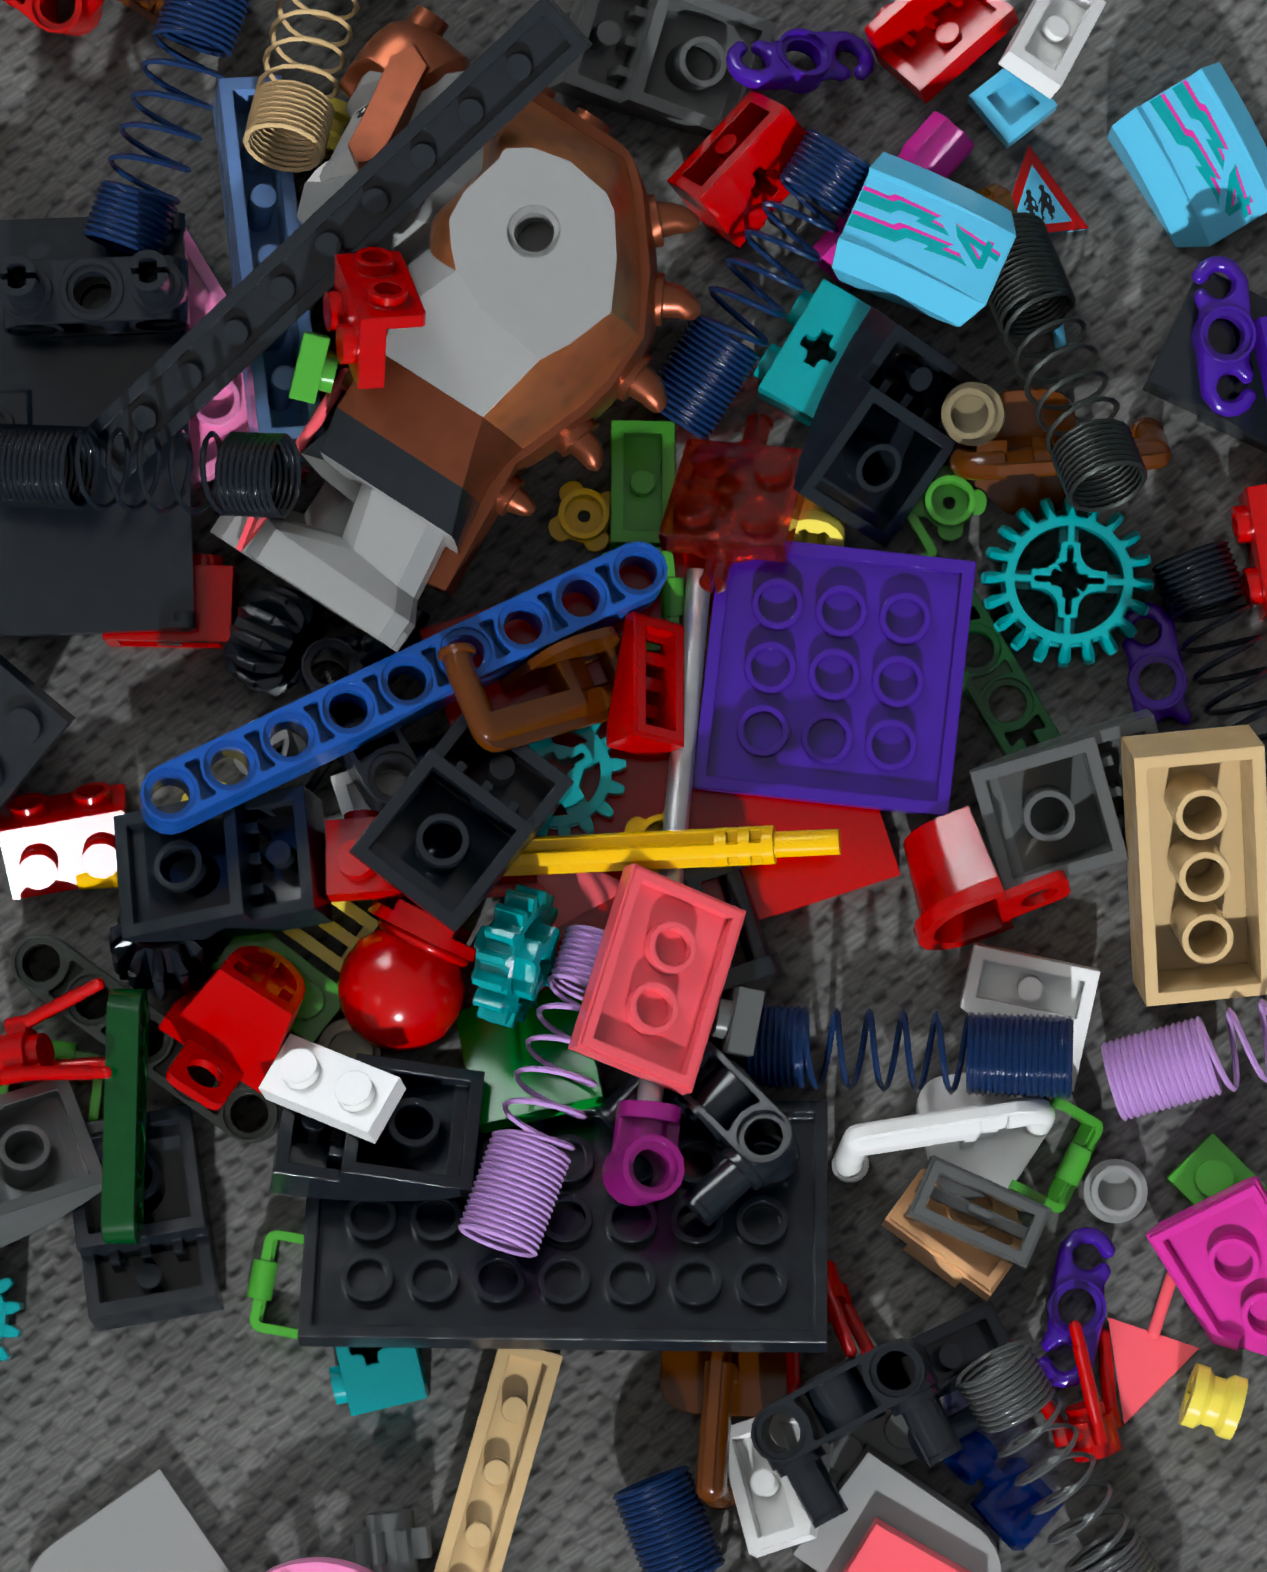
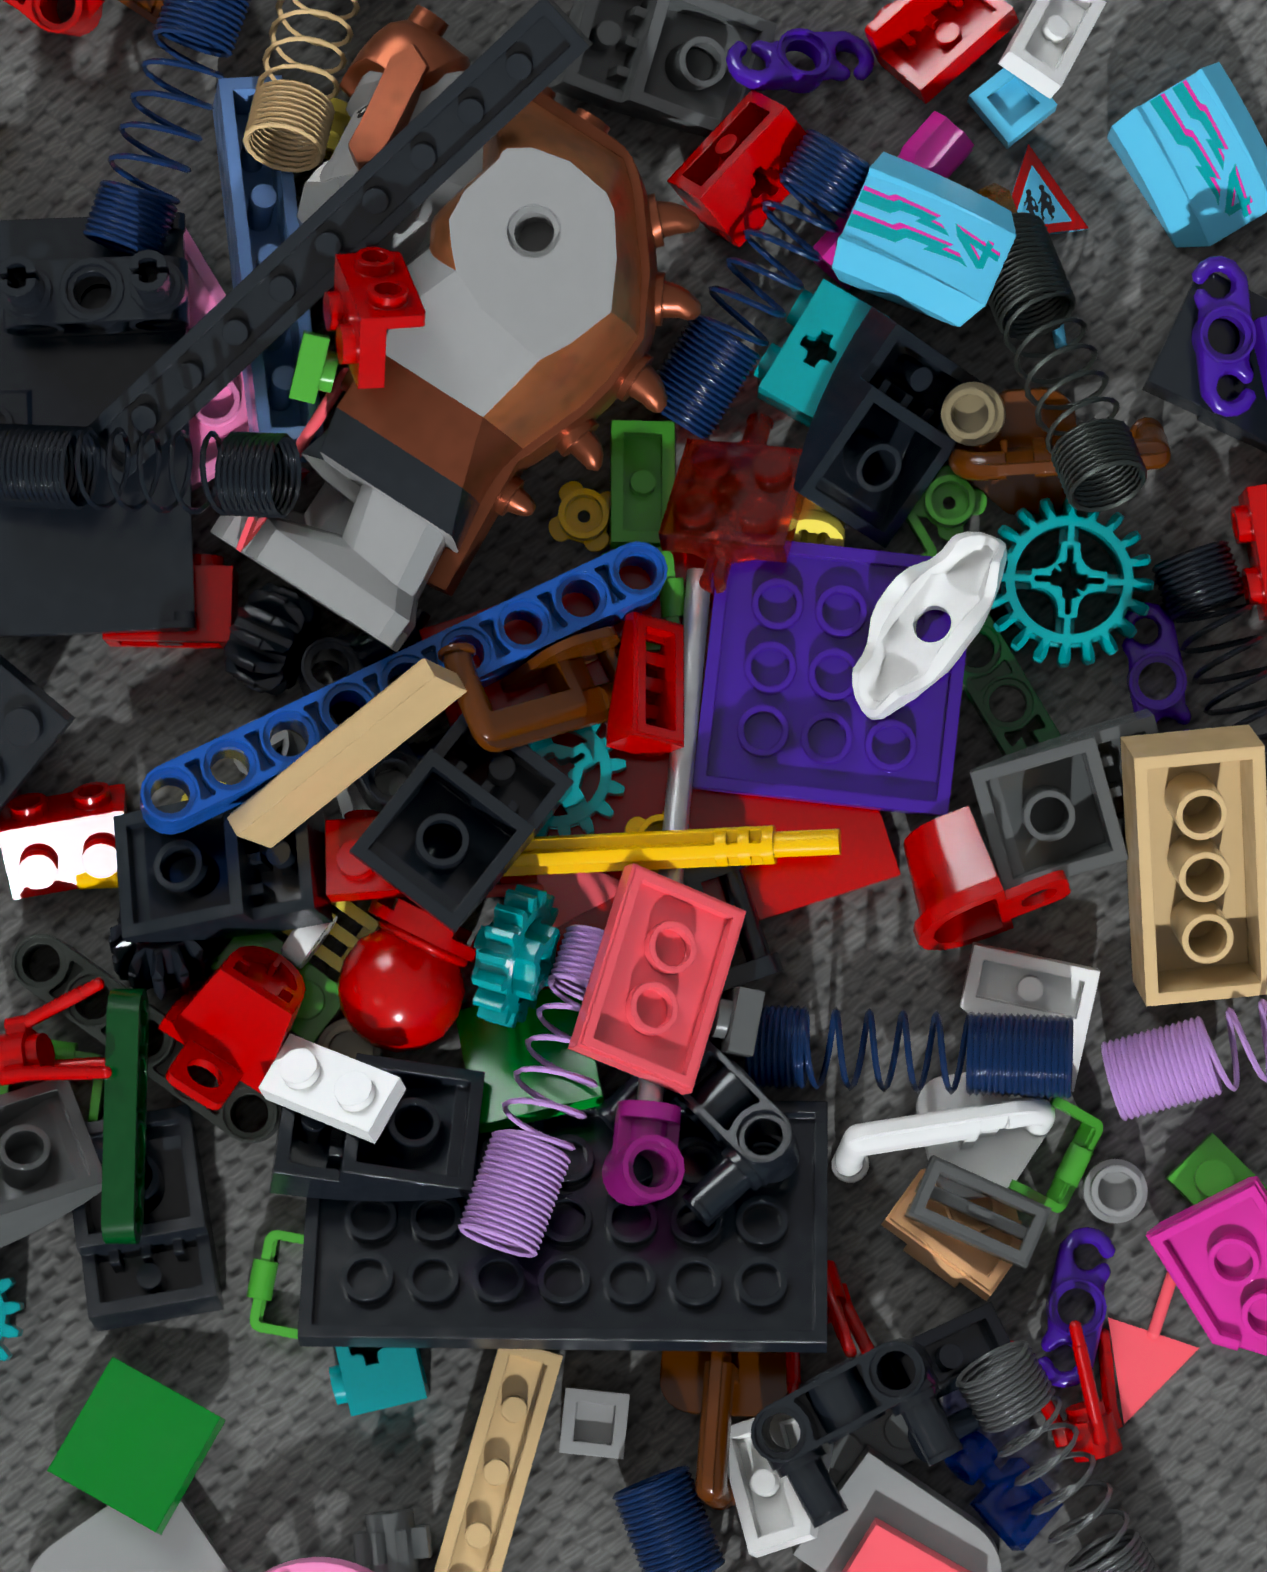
light yellow wheel [1179,1363,1248,1440] -> none
none -> green tile [47,1356,226,1535]
none -> tan tile [227,658,467,848]
none -> white tile [281,913,338,969]
none -> light grey plate [559,1386,630,1459]
none -> white piece [852,531,1007,720]

